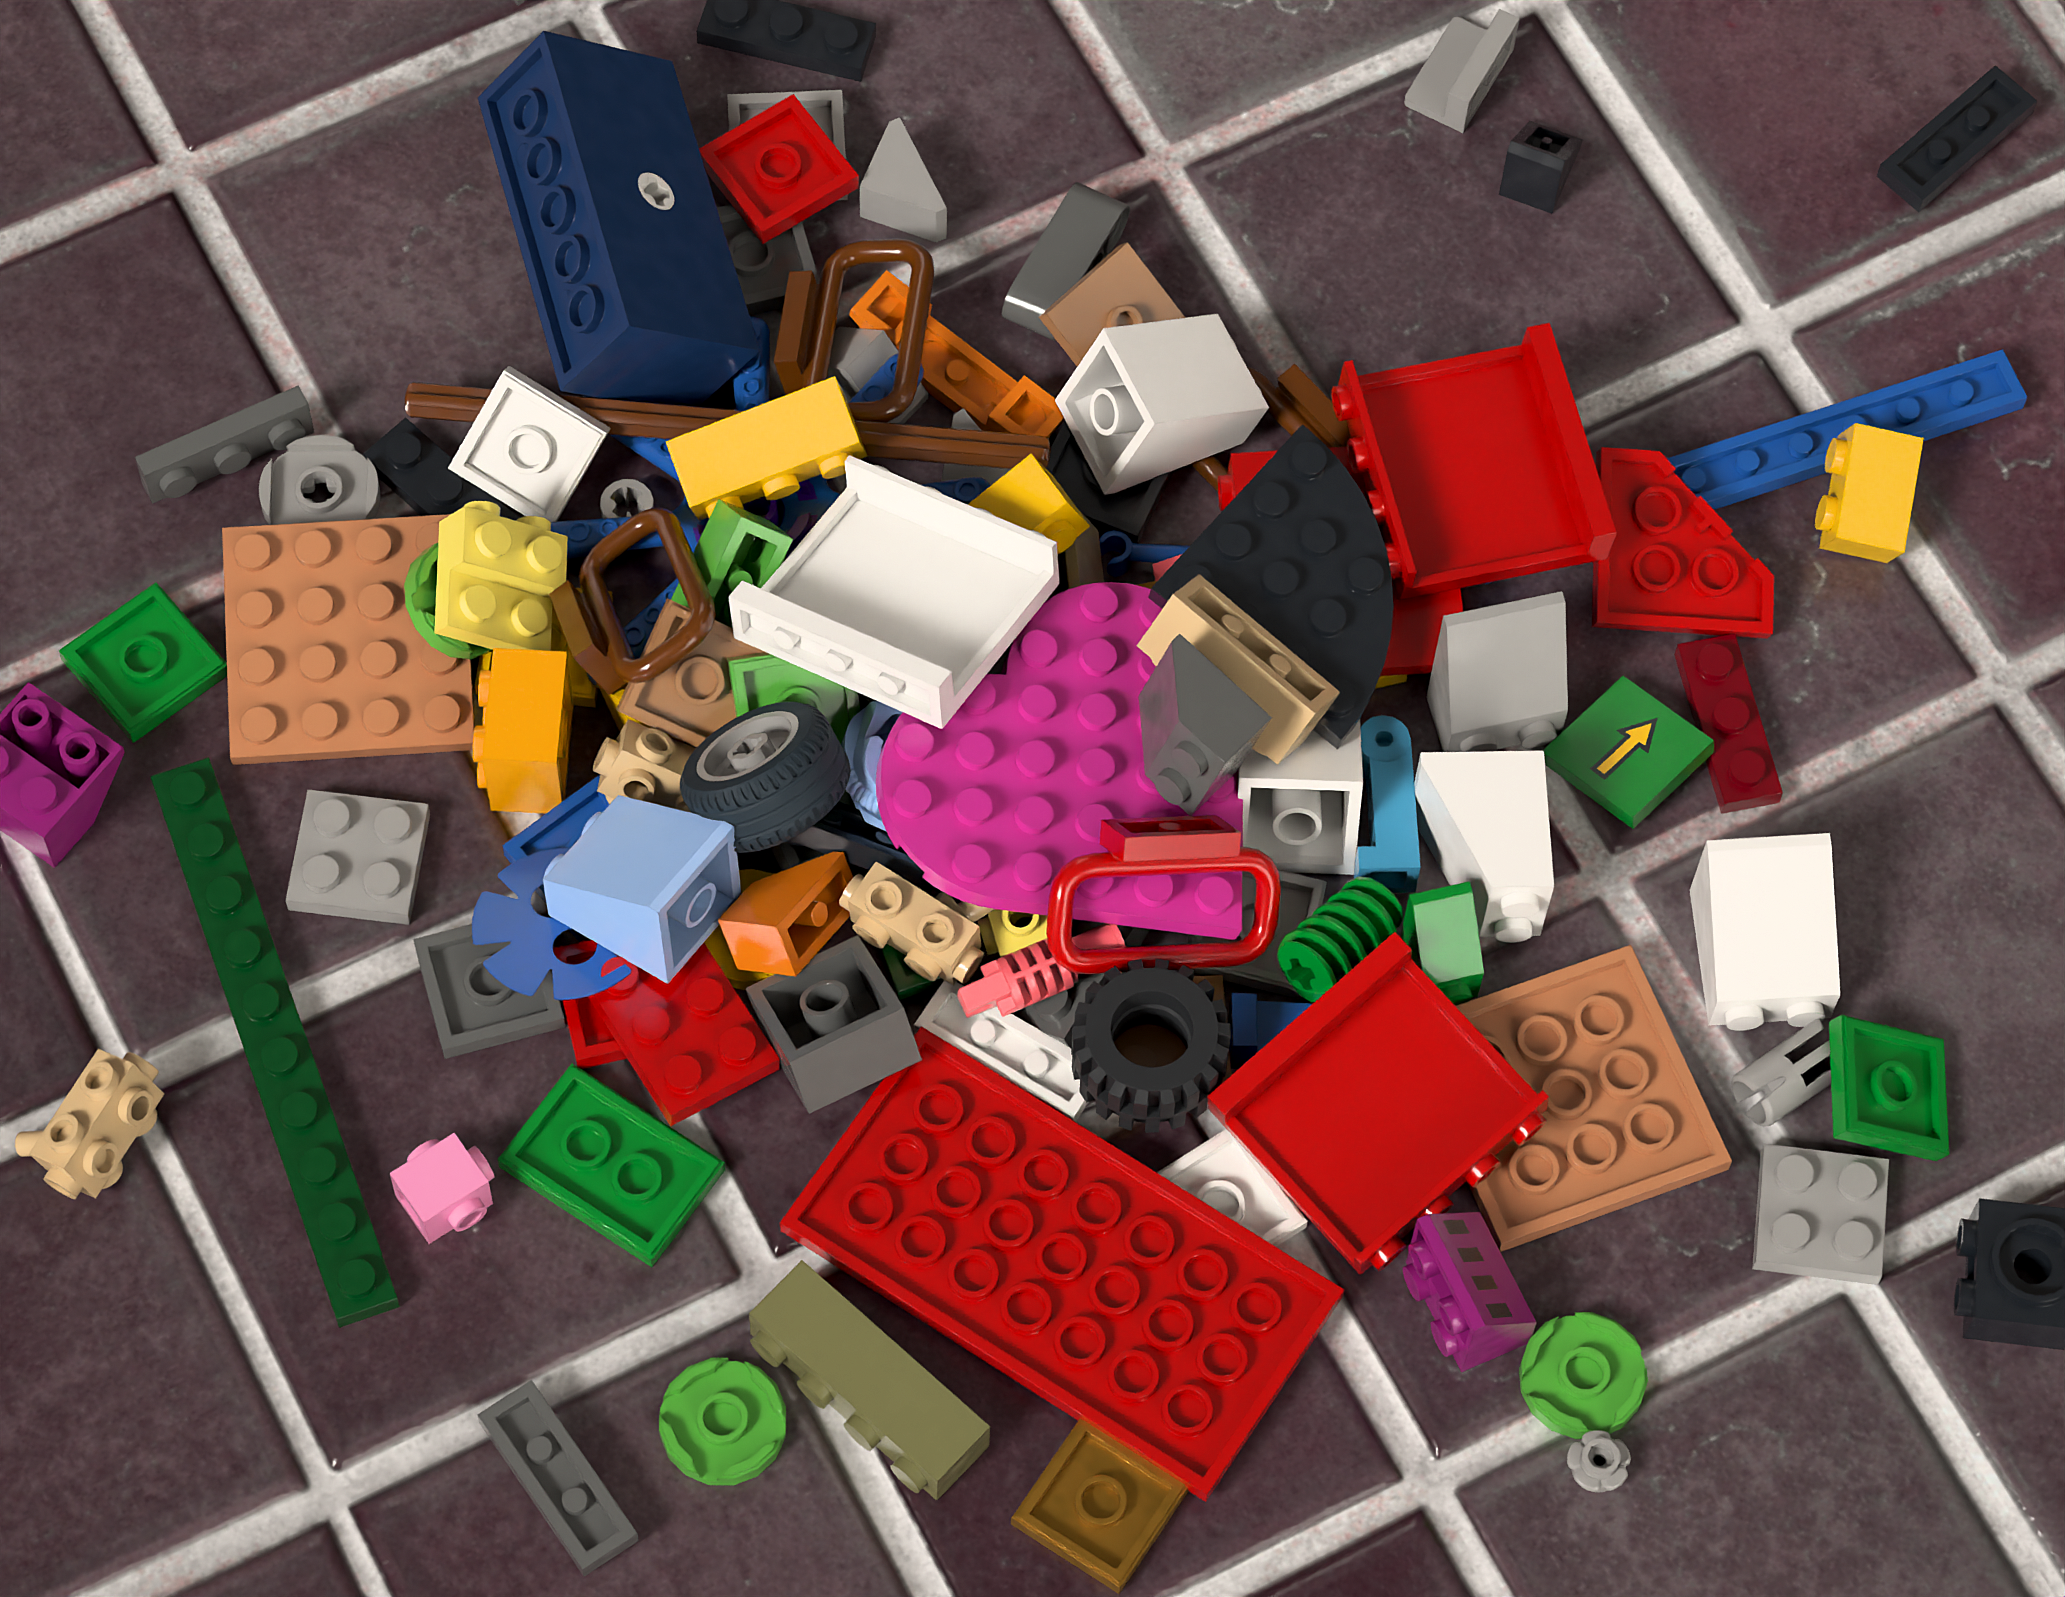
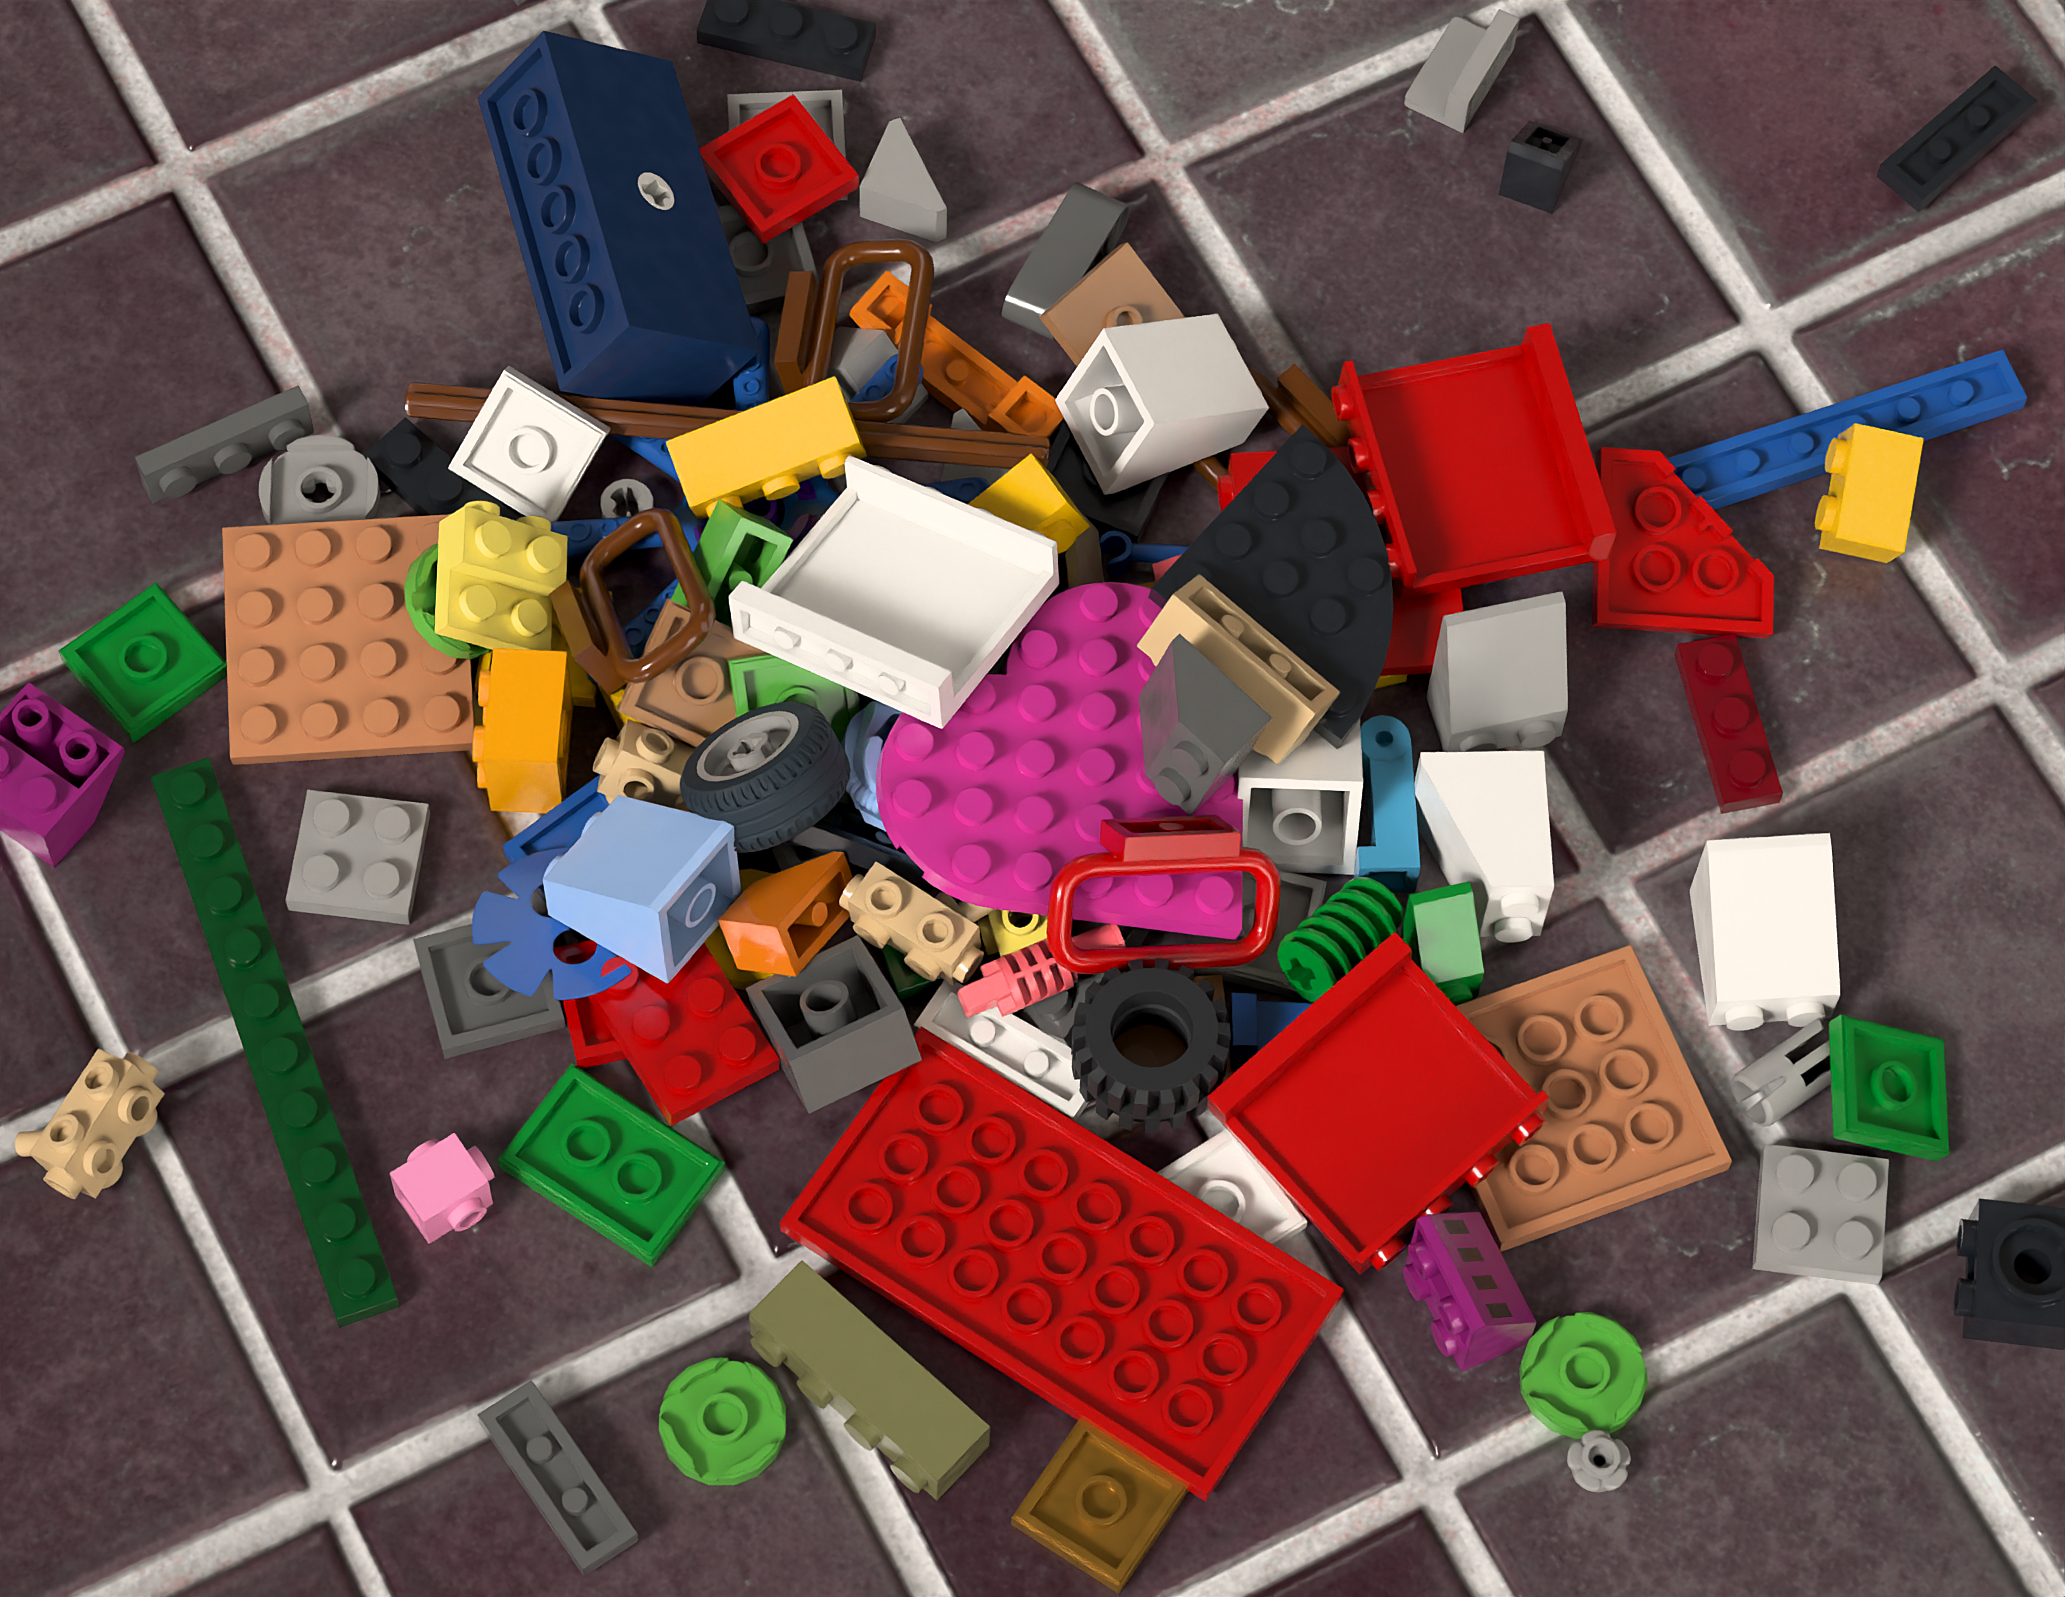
green tile [1543,676,1714,829] -> none

